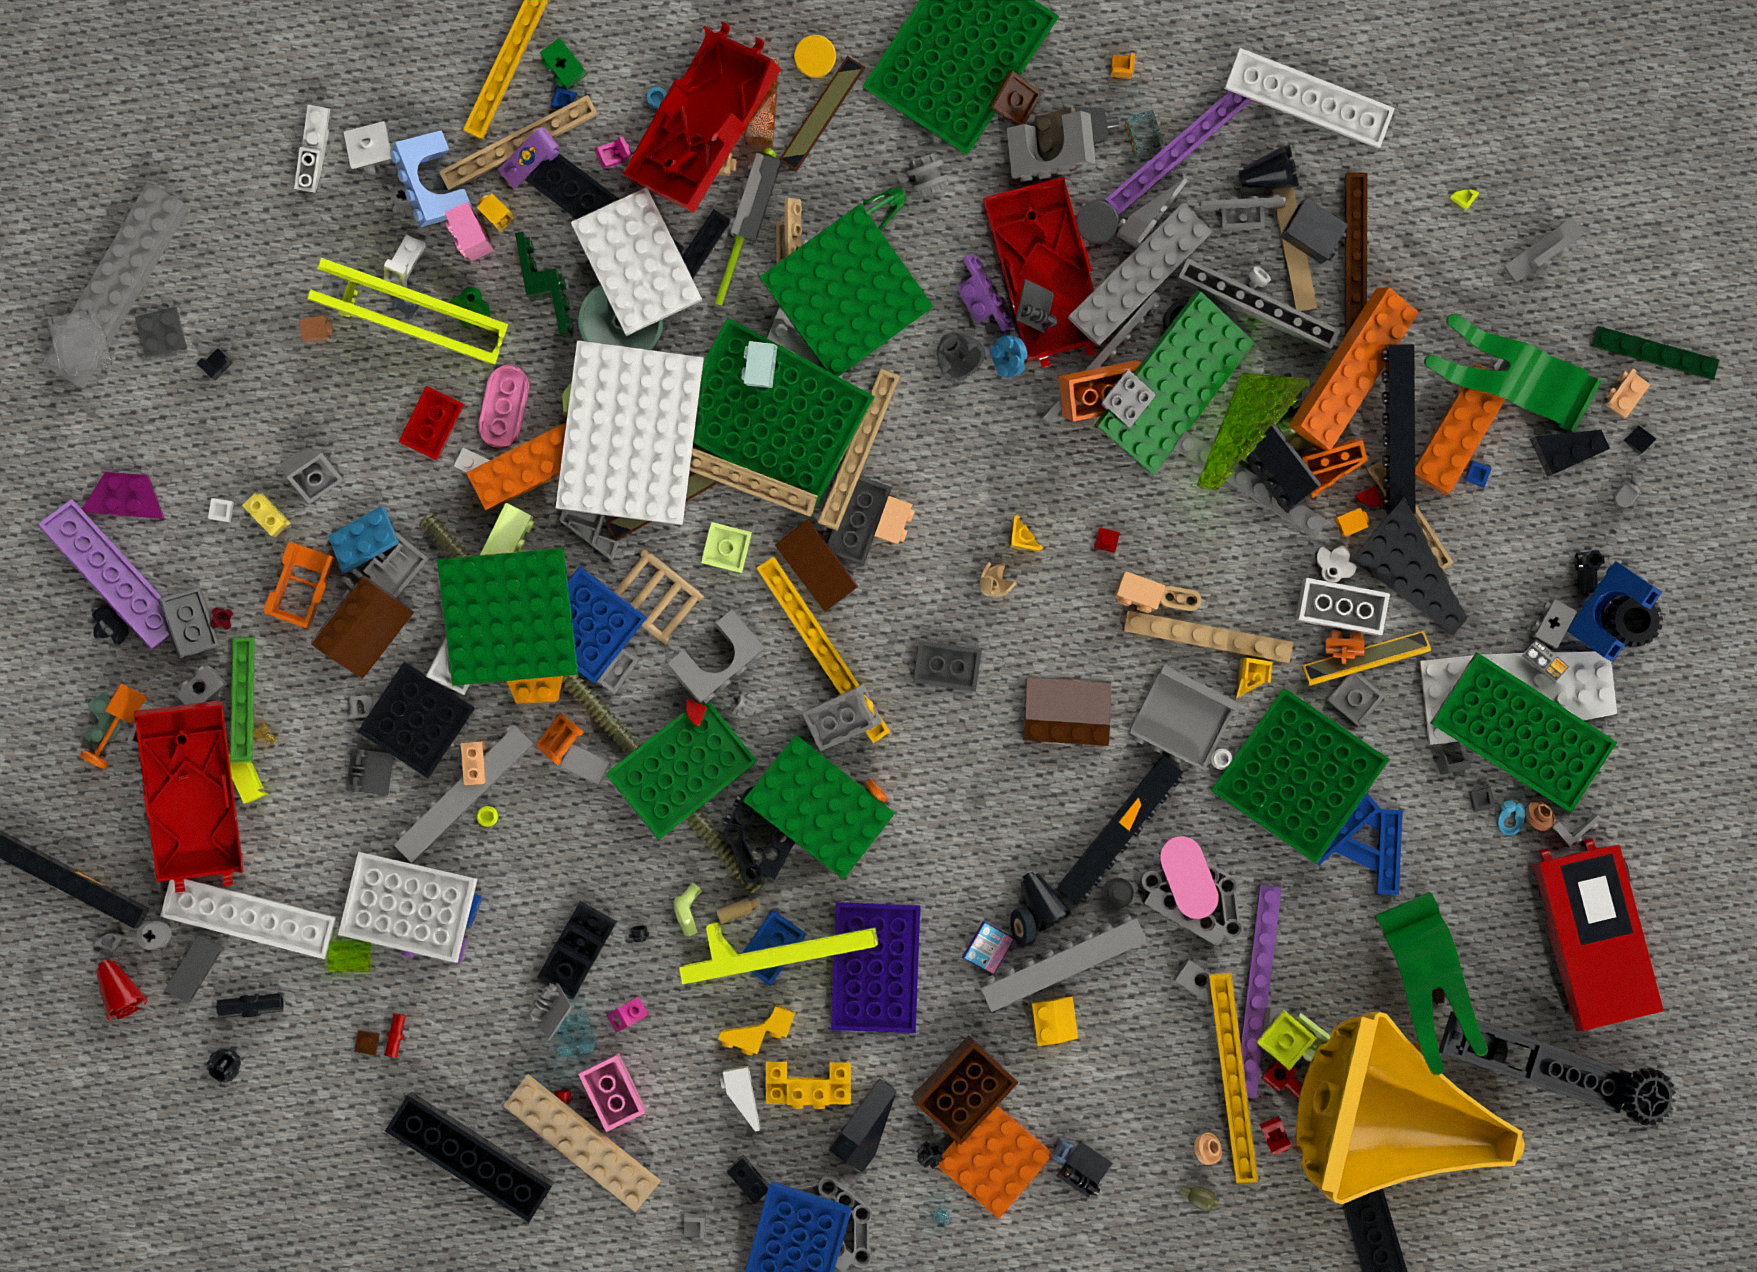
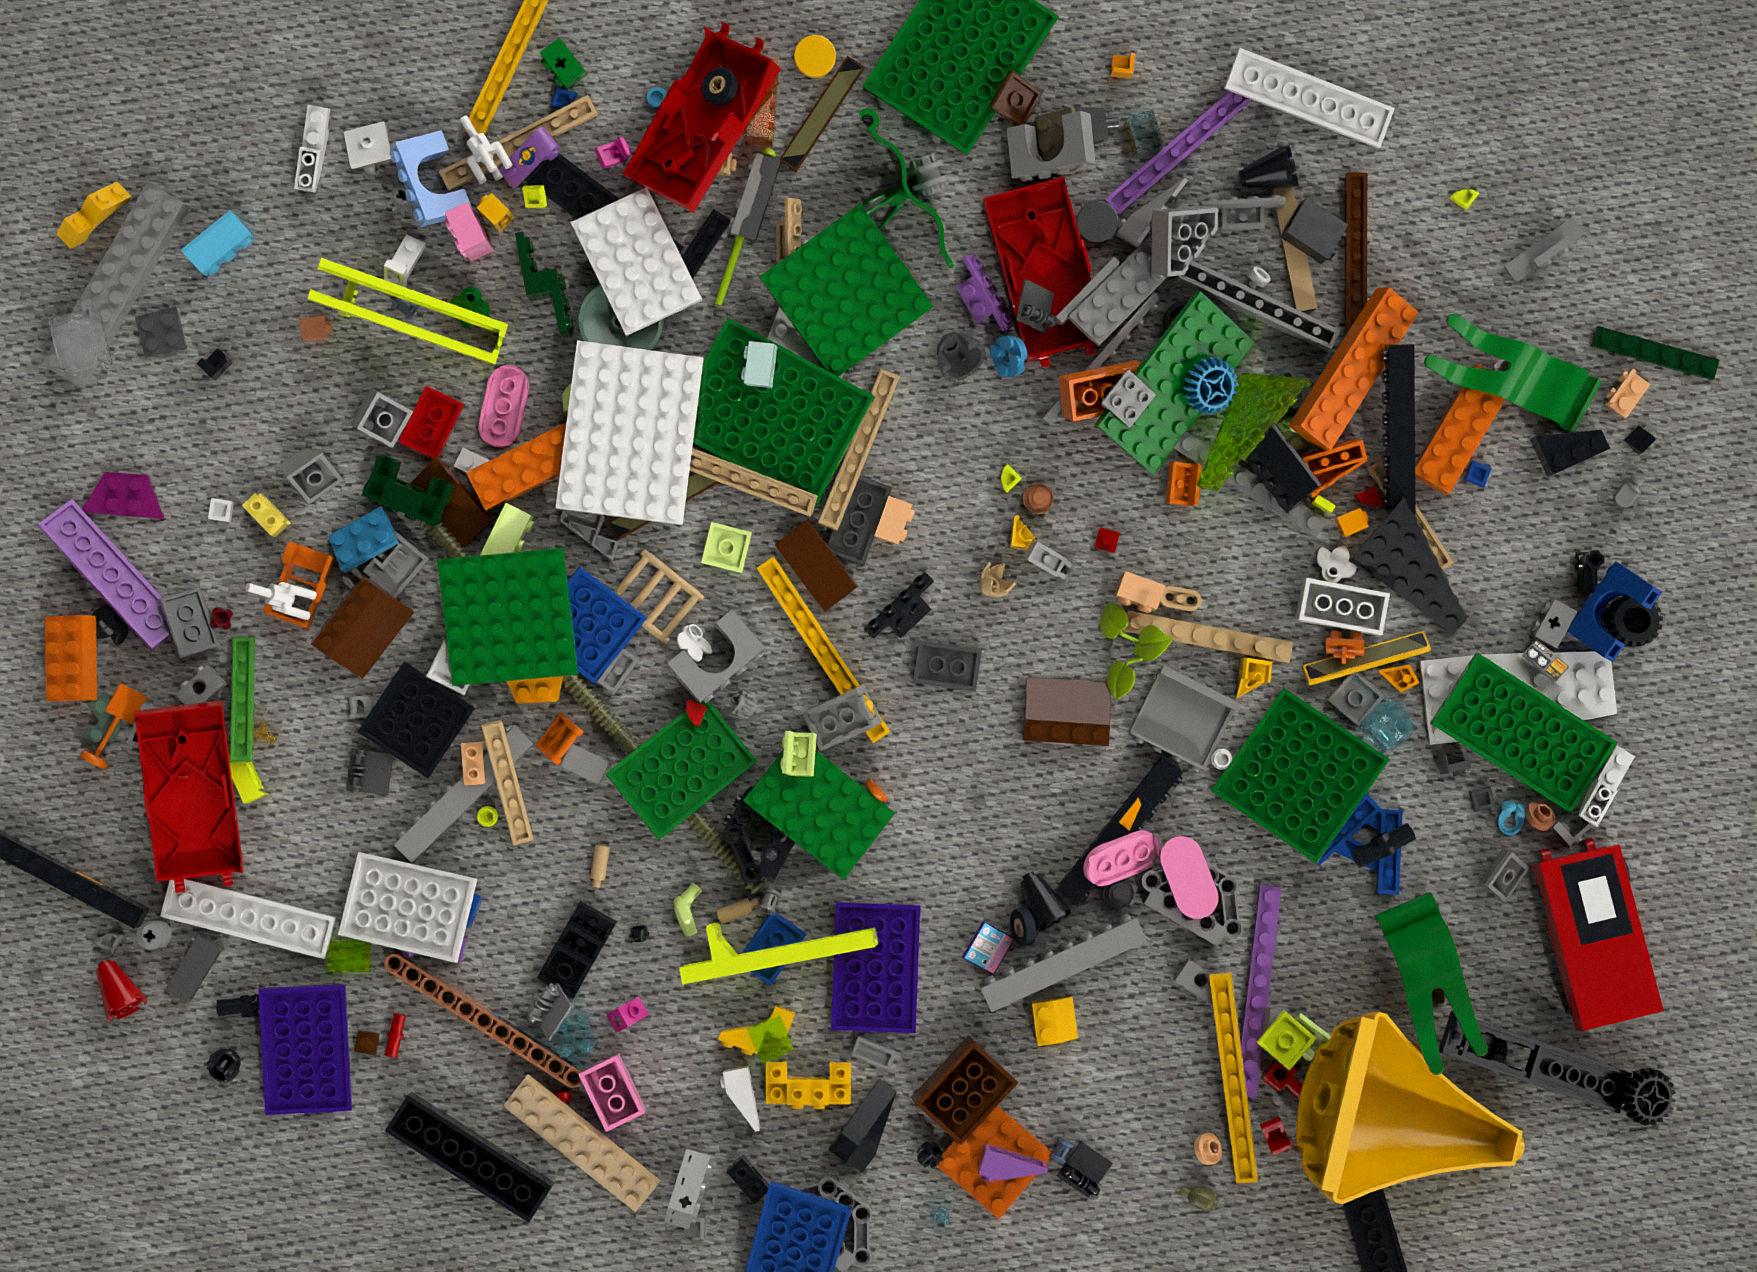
none -> orange brick [45,615,97,702]
none -> yellow arch [56,181,132,249]
none -> medium azure slope [181,210,255,276]
none -> white plant [245,582,317,620]
none -> dark purple plate [258,984,352,1115]
none -> light grey slope [351,388,413,448]
none -> dark green bracket [362,454,455,526]
none -> nougat beam [384,952,582,1088]
none -> reddish brown tile [410,457,494,547]
none -> white plant [460,115,513,184]
none -> tan tile [481,719,534,846]
none -> neon yellow tile [522,185,547,208]
none -> tan cylinder [590,844,610,888]
none -> light grey piece [664,1149,713,1229]
none -> white plate [677,624,712,662]
none -> black bush [702,67,738,106]
none -> clear neon green piece [748,1015,794,1063]
none -> light grey bush [757,888,781,915]
none -> yellowish green bracket [780,731,817,776]
none -> light grey tile [850,1035,897,1071]
none -> green flag [858,109,954,268]
none -> black bracket [864,572,934,639]
none -> medium lavender slope [977,1143,1048,1182]
none -> neon yellow tile [1001,463,1022,493]
none -> nougat plate [1022,483,1054,514]
none -> light grey hinge [1023,539,1076,581]
none -> light grey tile [1056,257,1120,326]
none -> bright pink tile [1083,830,1160,886]
none -> lime plant [1100,603,1173,700]
none -> light grey brick [1151,206,1218,276]
none -> orange bracket [1165,461,1202,506]
none -> dark azure gear [1183,357,1239,415]
none -> neon yellow tile [1311,495,1336,514]
none -> black piece [1351,823,1416,868]
none -> clear light blue piece [1359,699,1415,754]
none -> light orange piece [1378,664,1419,693]
none -> light grey slope [1479,849,1529,902]
none -> white slope [1578,745,1635,827]

